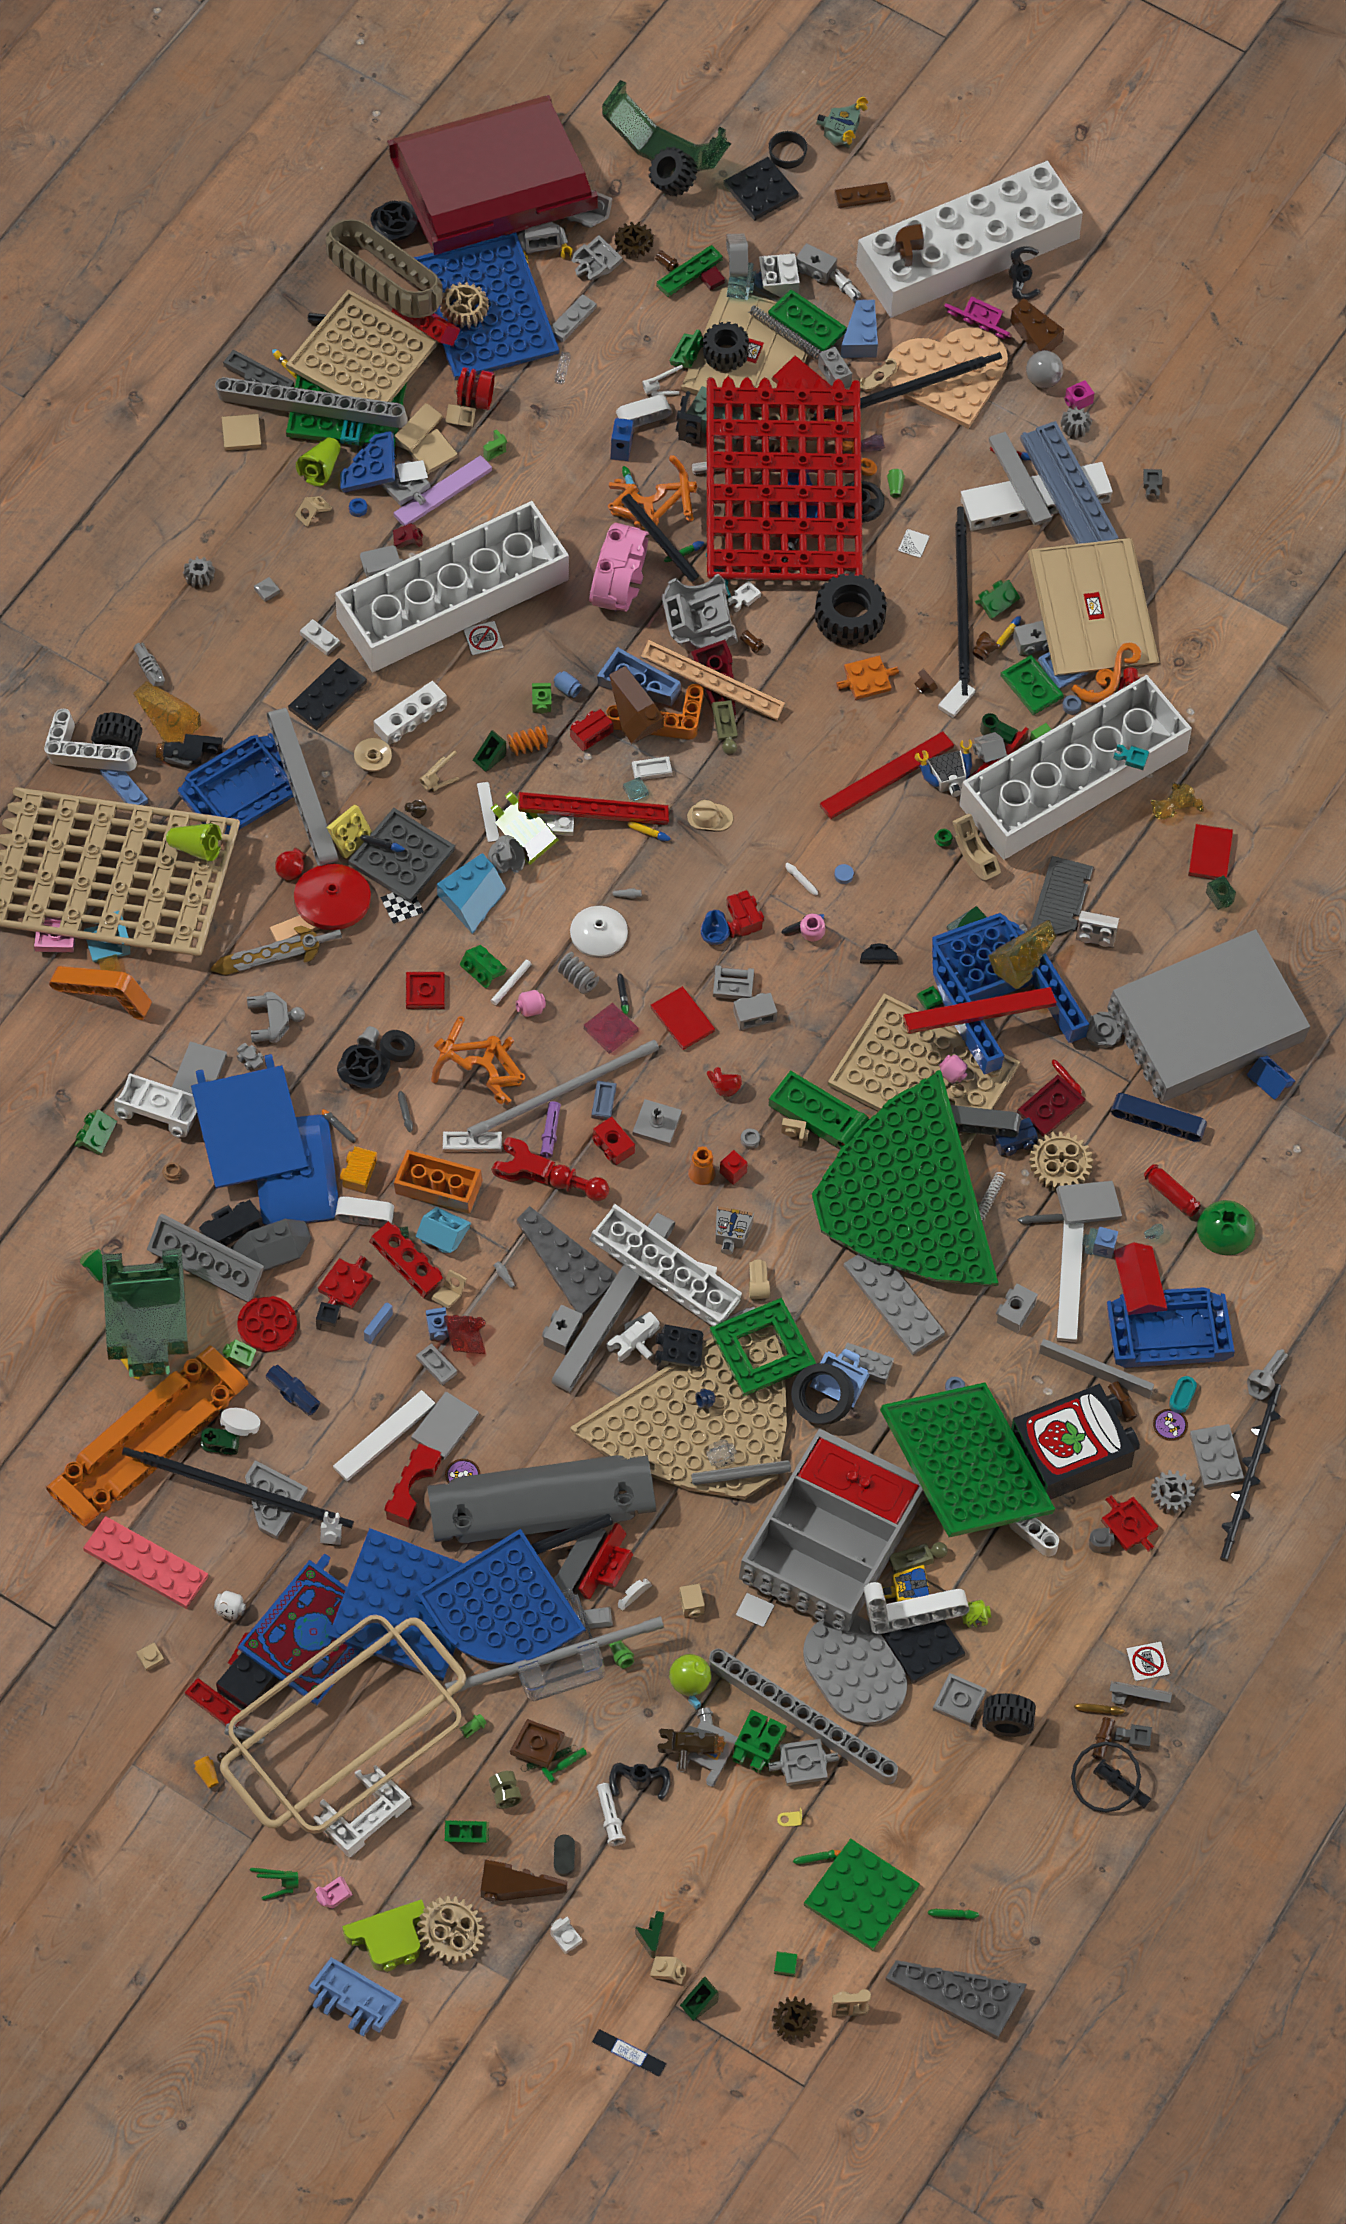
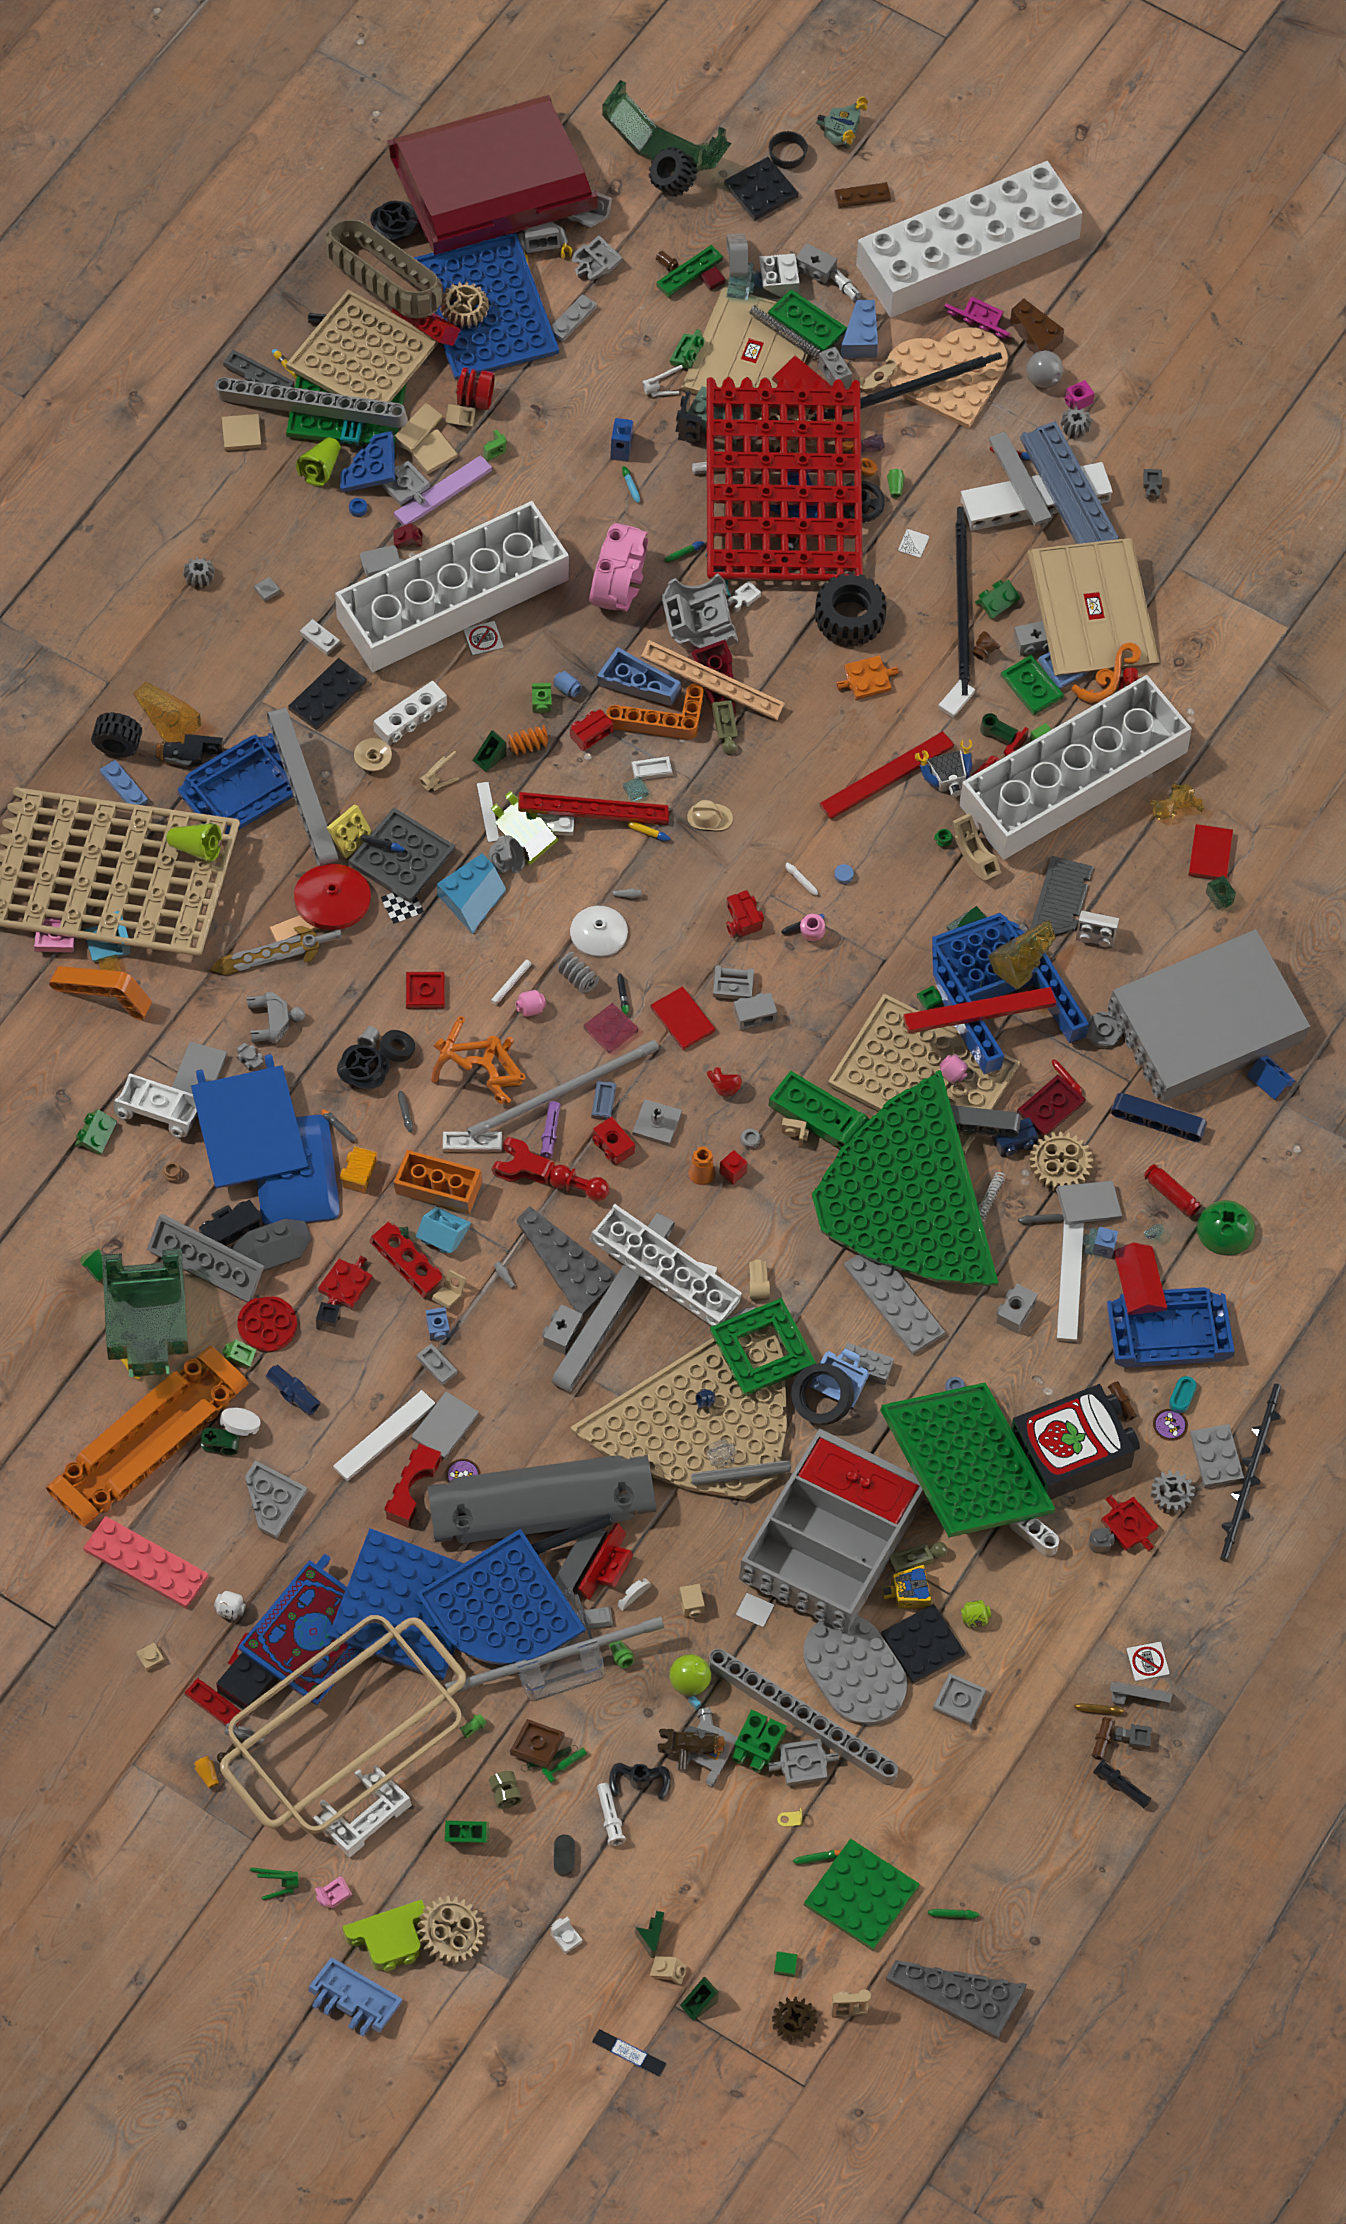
white beam [44,708,137,771] -> none
black axle [122,1447,354,1529] -> none
light grey hinge [133,642,165,686] -> none
red piece [275,847,307,880] -> none
tan bracket [295,496,332,526] -> none
white plate [320,1512,342,1545] -> none
white beam [335,1197,395,1227] -> none
medium blue tile [364,1303,393,1344] -> none
white sticker [396,460,428,482] -> none
dark brown piece [404,800,427,818] -> none
clear red hinge [444,1315,486,1354] -> none
green bracket [460,945,507,988] -> none
reddish brown wedge [480,1859,568,1902] -> none
clear axle [555,351,571,385] -> none
white piece [607,1312,660,1362] -> none
orange piece [608,455,697,531] -> none
reddish brown wedge [609,666,664,745] -> none
dark brown gear [615,221,654,258] -> none
white beam [616,395,672,428] -> none
black axle [621,494,699,582] -> none
black bracket [654,1324,703,1371] -> none
blue hair [701,910,729,945] -> none
black tyre [703,322,749,371] -> none
light grey torso [715,1206,754,1255] -> none
reddish brown pin [740,630,764,652] -> none
black tile [860,943,898,963] -> none
white beam [864,1582,969,1634] -> none
reddish brown brick [894,224,924,267] -> none
reddish brown tile [914,668,938,693] -> none
light grey brick [972,732,1007,762] -> none
black tyre [982,1693,1036,1737] -> none
yellow piece [996,616,1022,648] -> none
black piece [1008,246,1040,300] -> none
light grey tile [1039,1339,1154,1399] -> none
sand blue tile [1062,695,1082,715] -> none
black piece [1071,1741,1141,1813] -> none
teal plate [1113,744,1149,770] -> none
light grey piece [1247,1349,1288,1400] -> none

